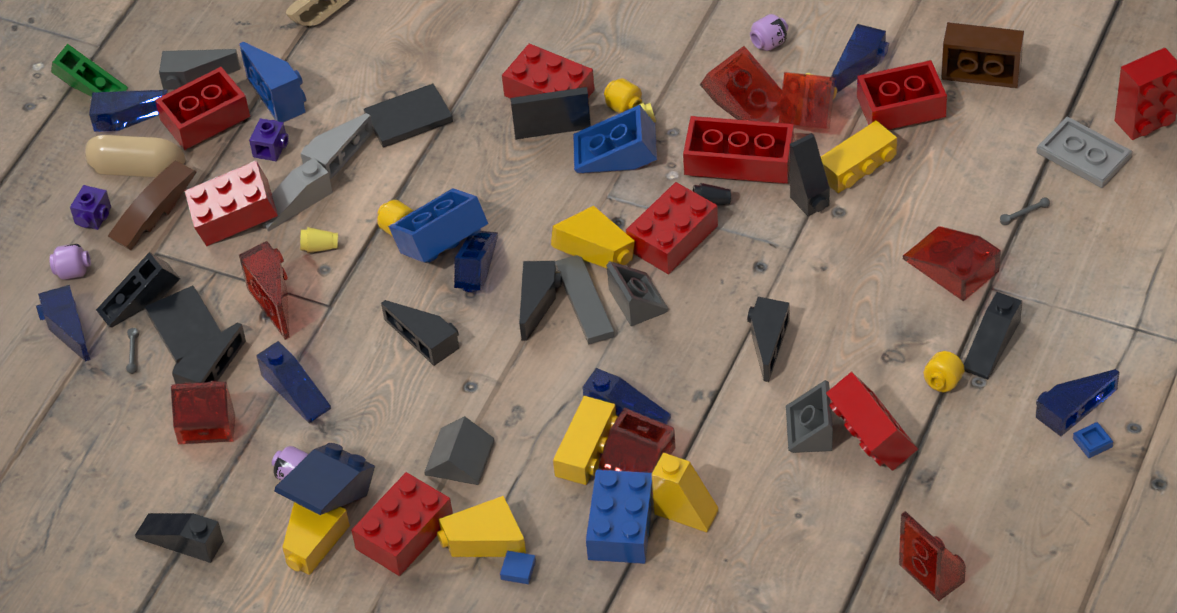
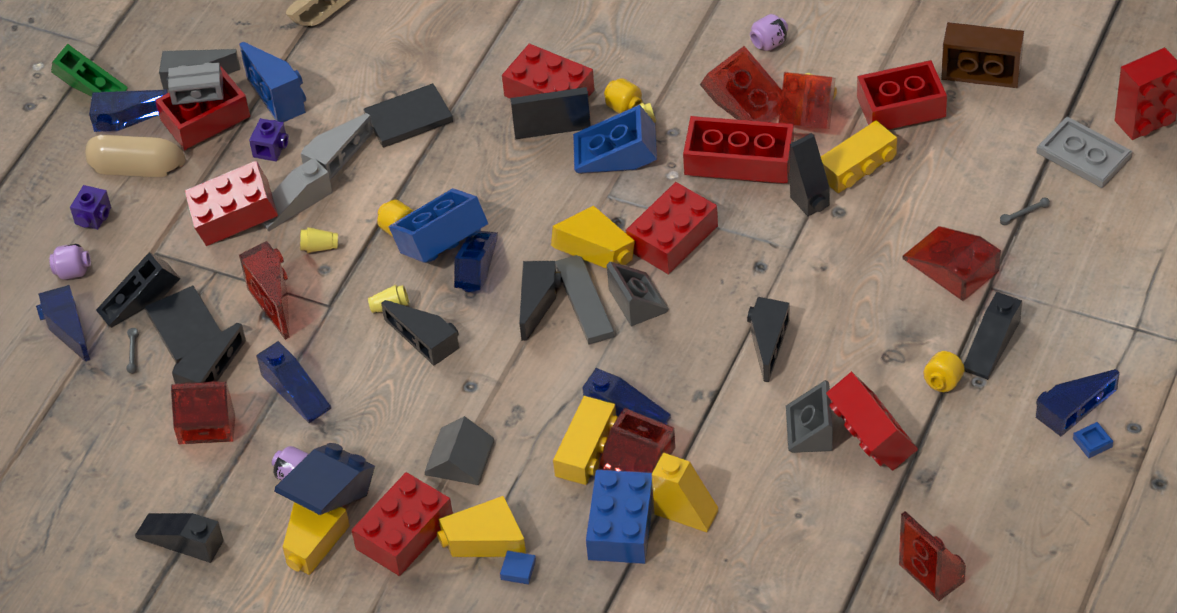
reddish brown slope [108,160,197,250] -> none
black cone [692,183,731,206] -> none
clear blue slope [831,24,889,93] -> none
none -> light grey brick [168,63,224,105]
none -> light yellow cone [368,284,409,313]

